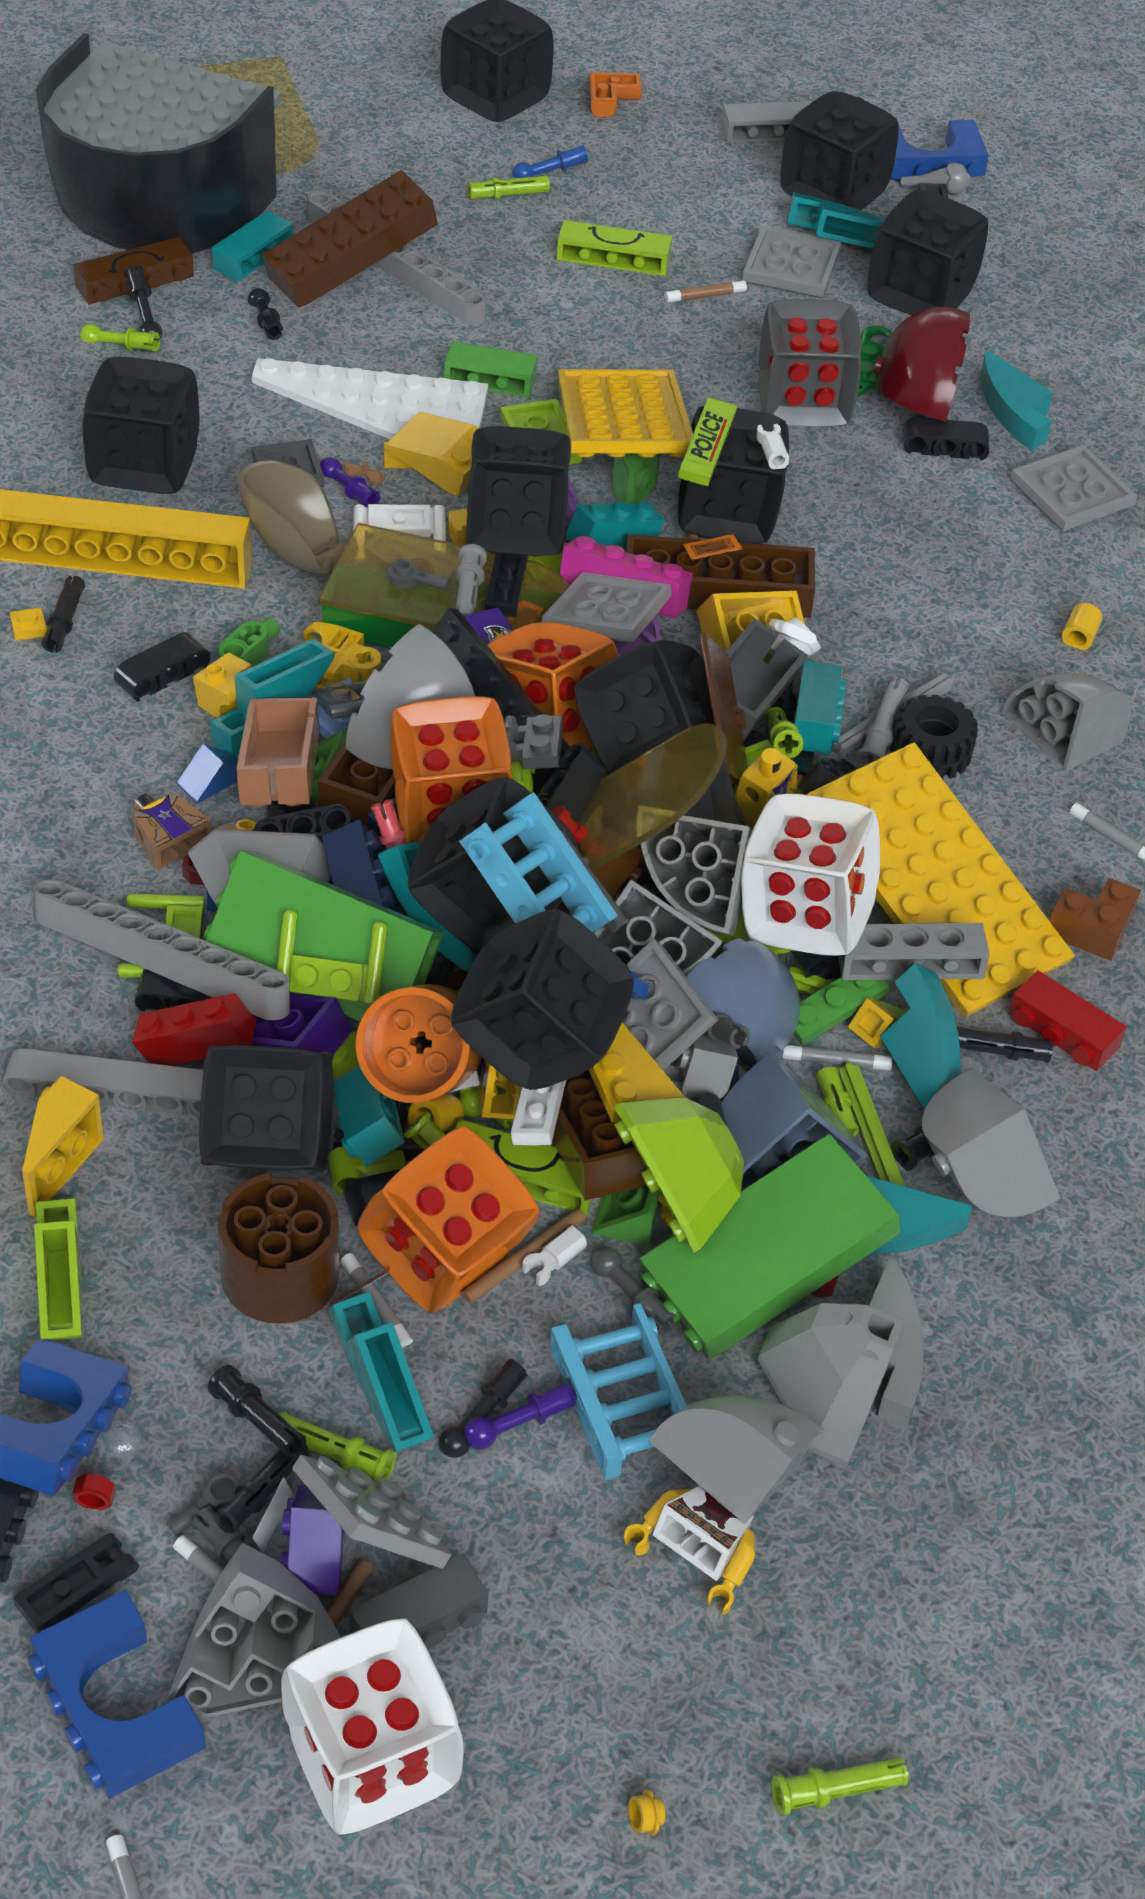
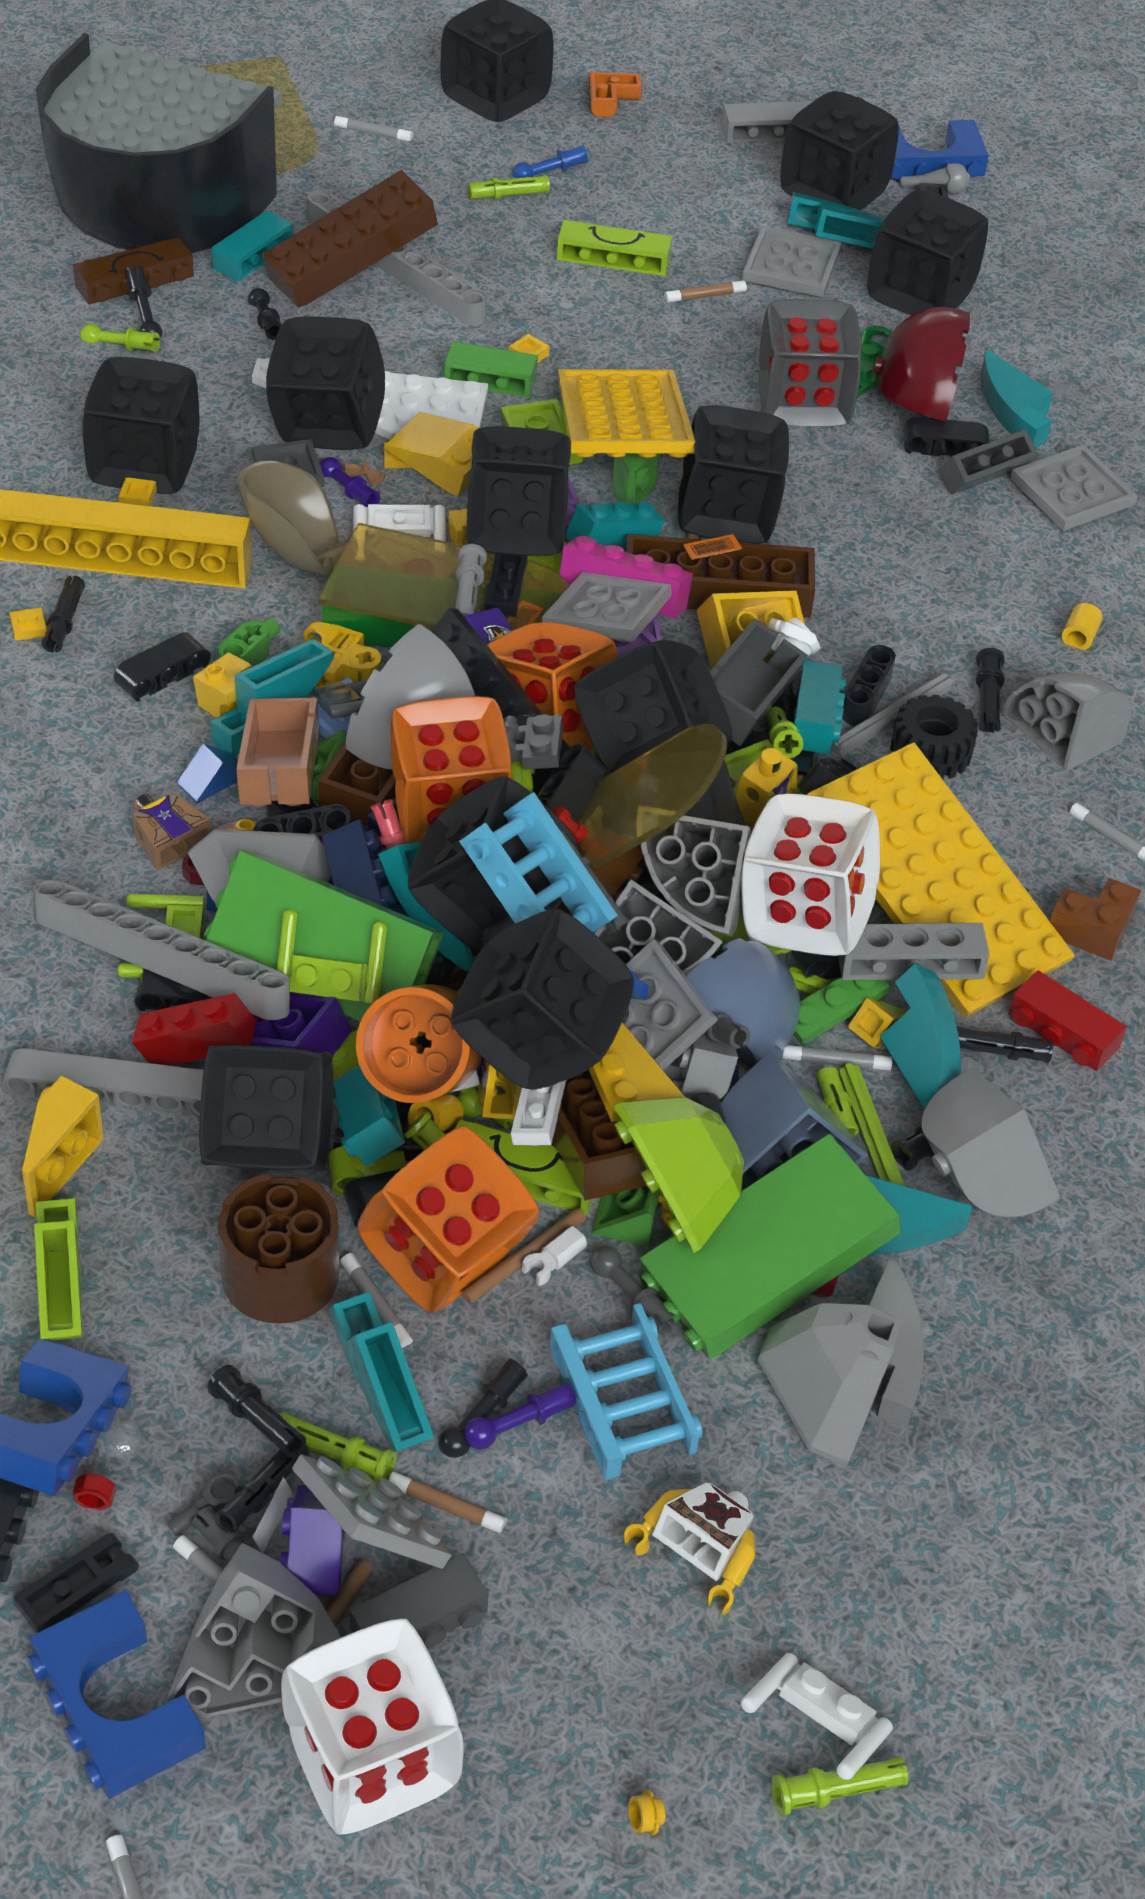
sticker [329,1267,390,1308] -> none
dark grey plate [387,558,450,591] -> none
light grey brick [649,1395,824,1524] -> none
lime tile [678,397,737,486] -> none
reddish brown container [699,632,748,786] -> none
white bar [756,424,789,469] -> none
light grey pin [856,677,909,766] -> none
none -> yellow plate [118,477,157,506]
none -> black piece [266,316,385,450]
none -> light grey bar [334,116,413,141]
none -> medium nougat bar [389,1471,507,1534]
none -> yellow plate [509,334,550,363]
none -> white plate [741,1653,893,1780]
none -> black beam [842,645,896,726]
none -> dark grey brick [938,429,1038,495]
none -> black pin [976,648,1005,733]

